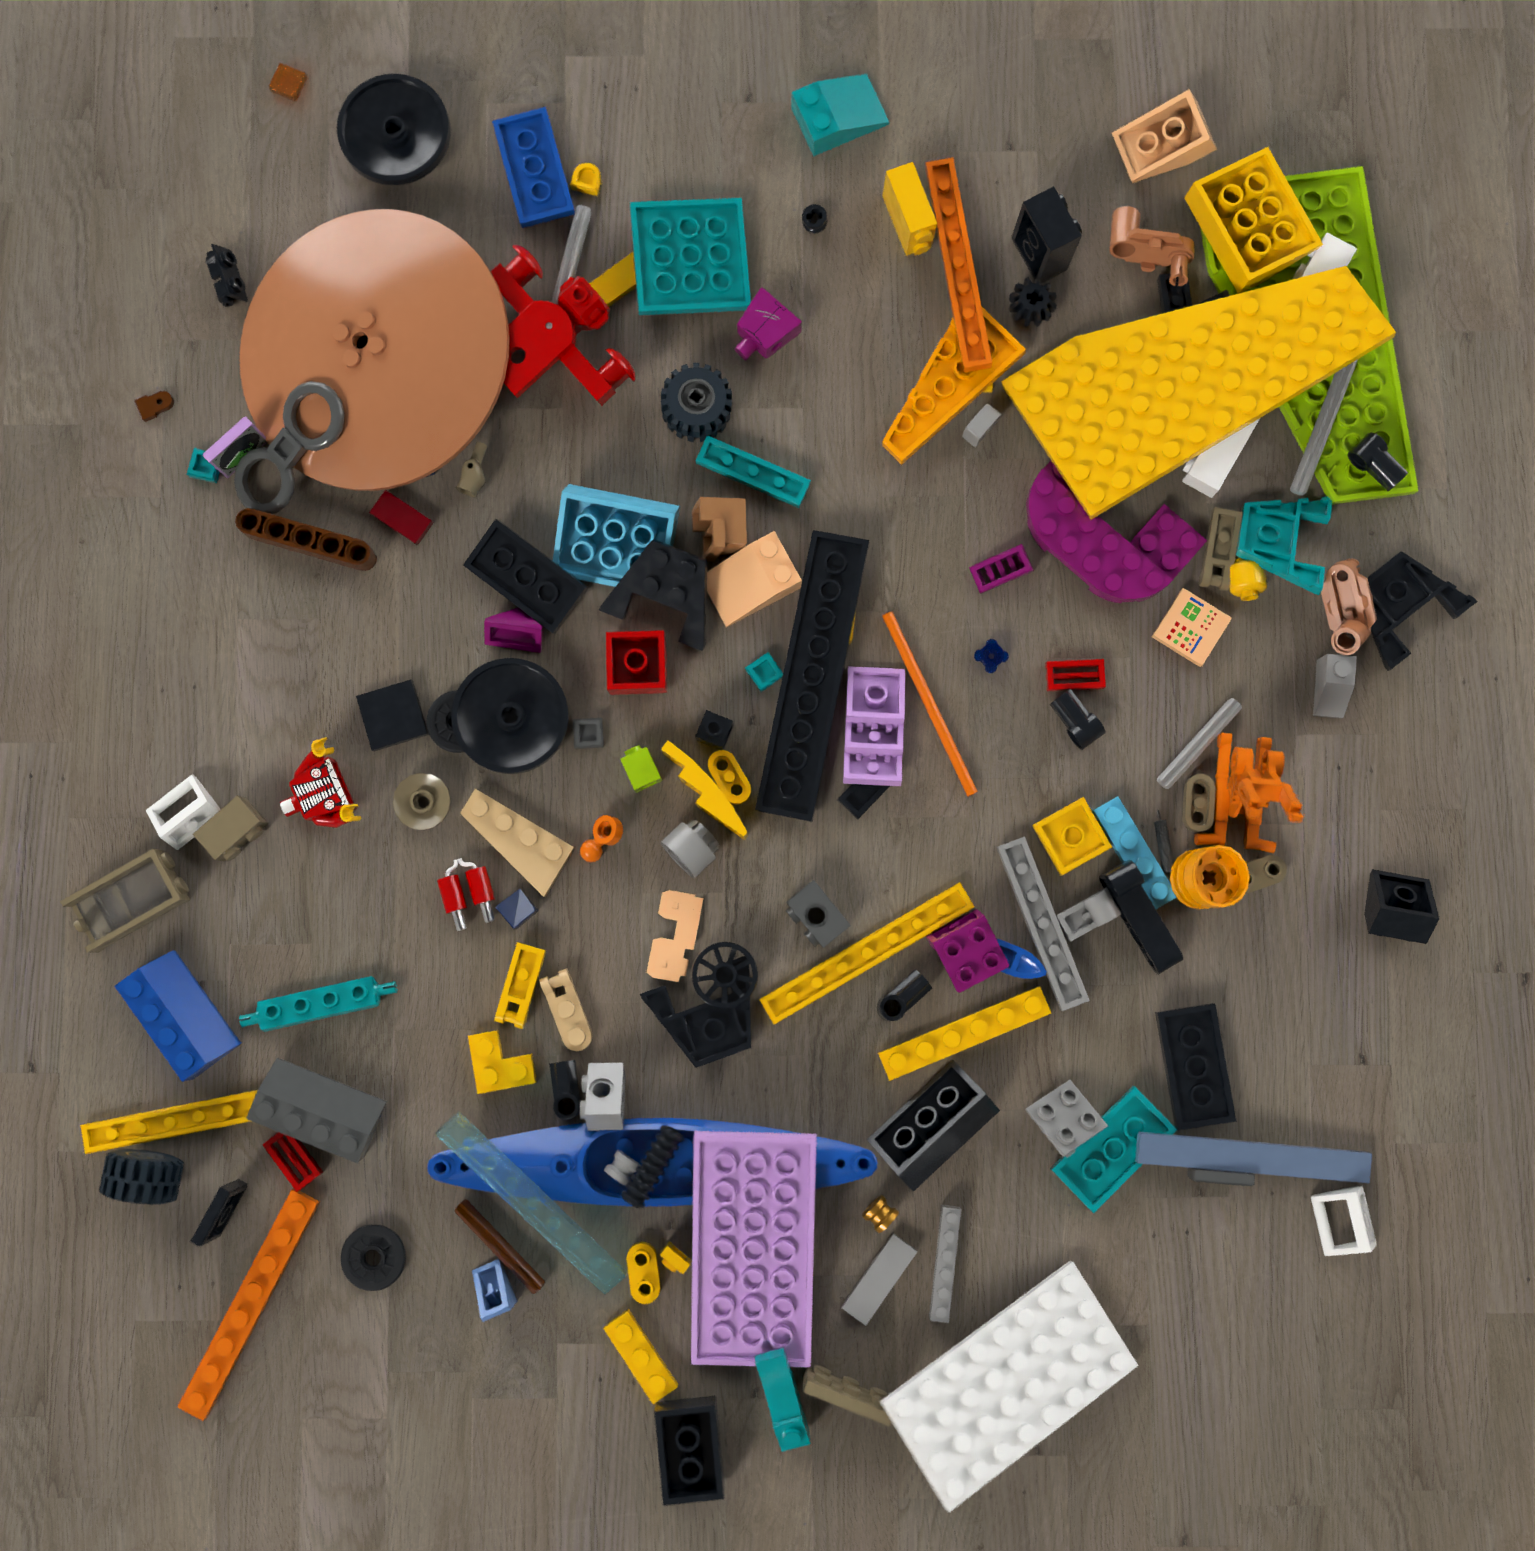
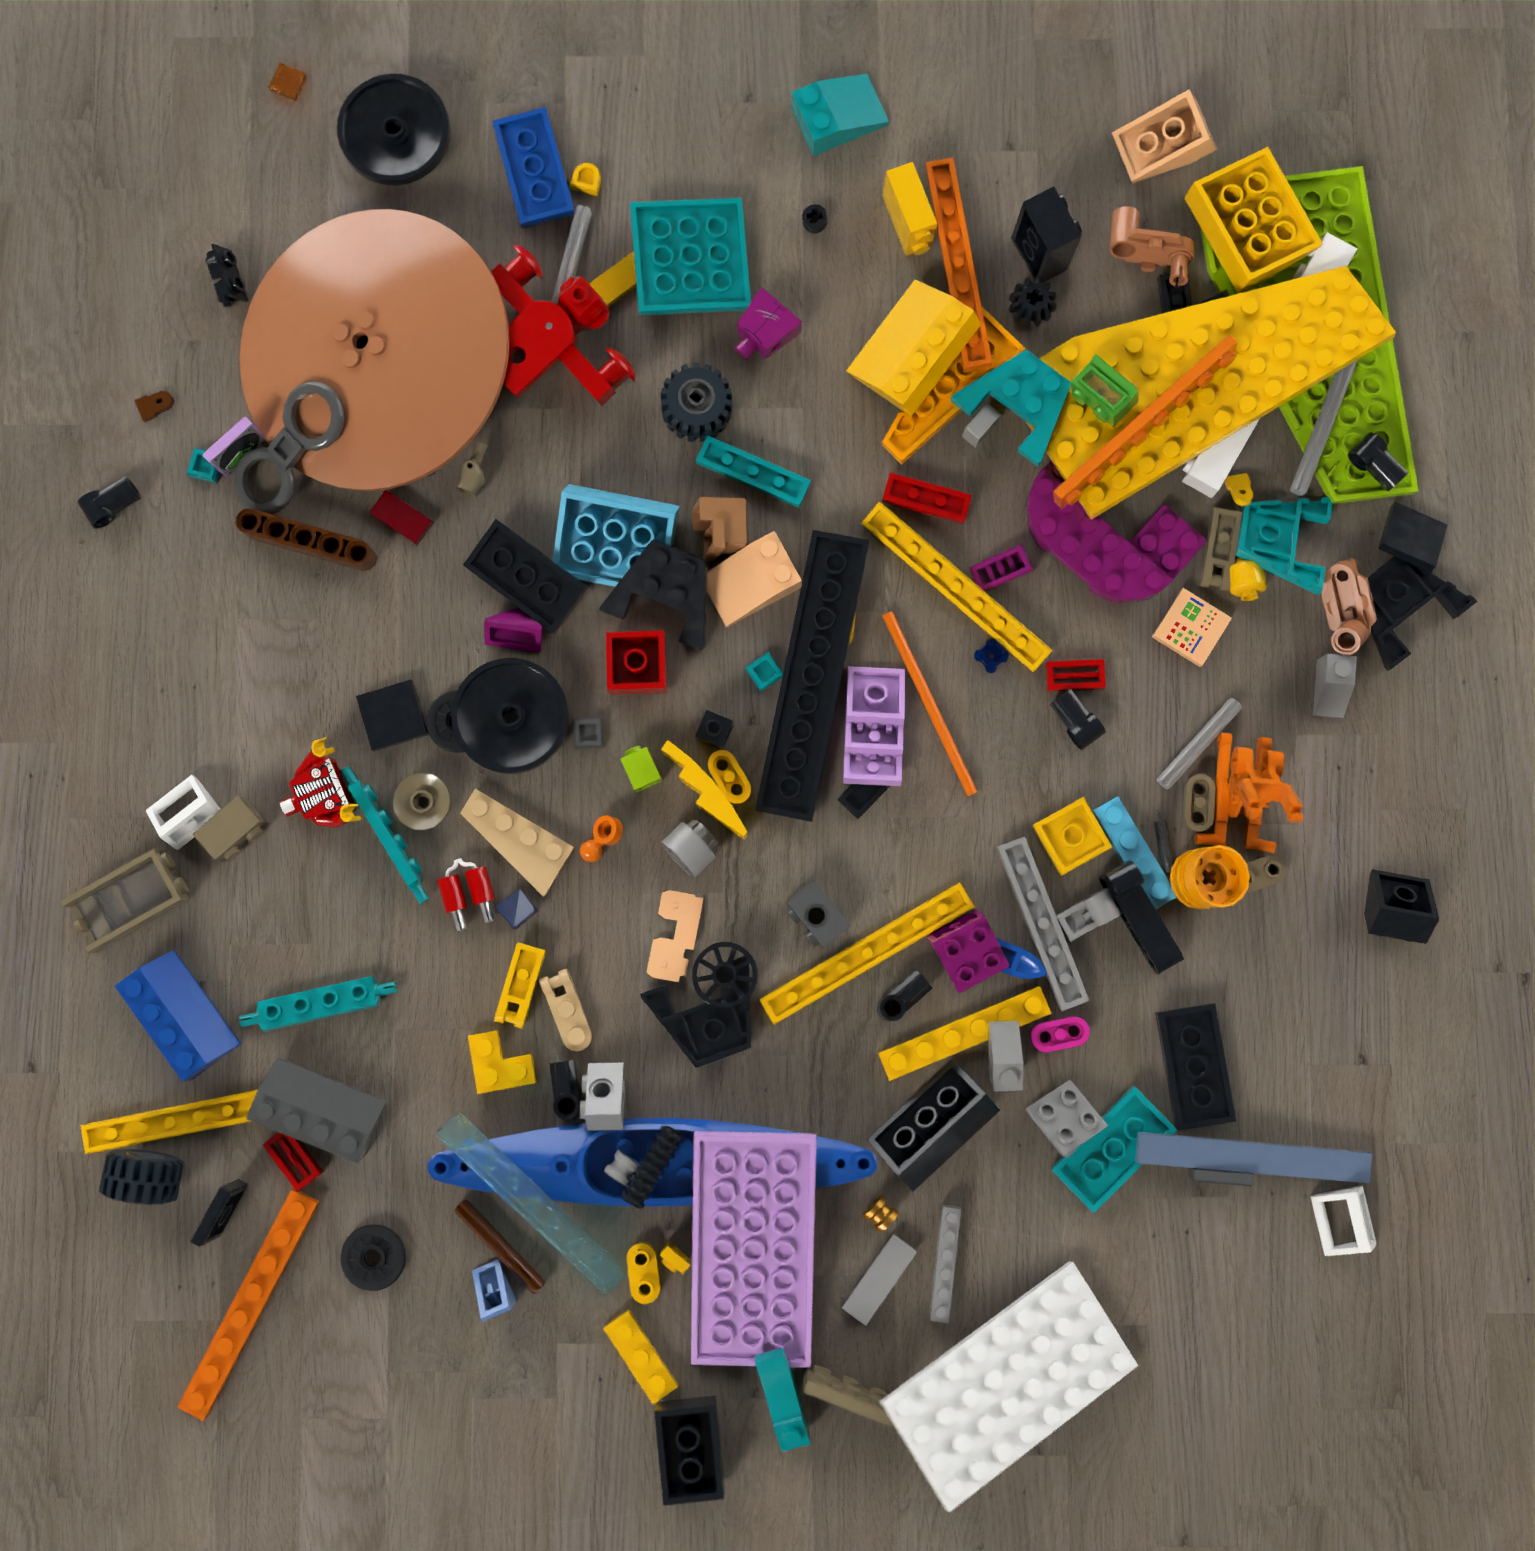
none -> black piece [78,476,141,529]
none -> teal plate [339,766,430,905]
none -> yellow slope [846,280,981,417]
none -> yellow tile [861,502,1053,672]
none -> red plate [882,472,972,524]
none -> teal wing [951,349,1071,467]
none -> light grey slope [988,1021,1023,1092]
none -> dark pink plate [1030,1016,1090,1052]
none -> orange plate [1053,335,1237,509]
none -> bright green window [1071,354,1139,427]
none -> yellow piece [1224,473,1253,506]
none -> black tile [1378,502,1447,572]

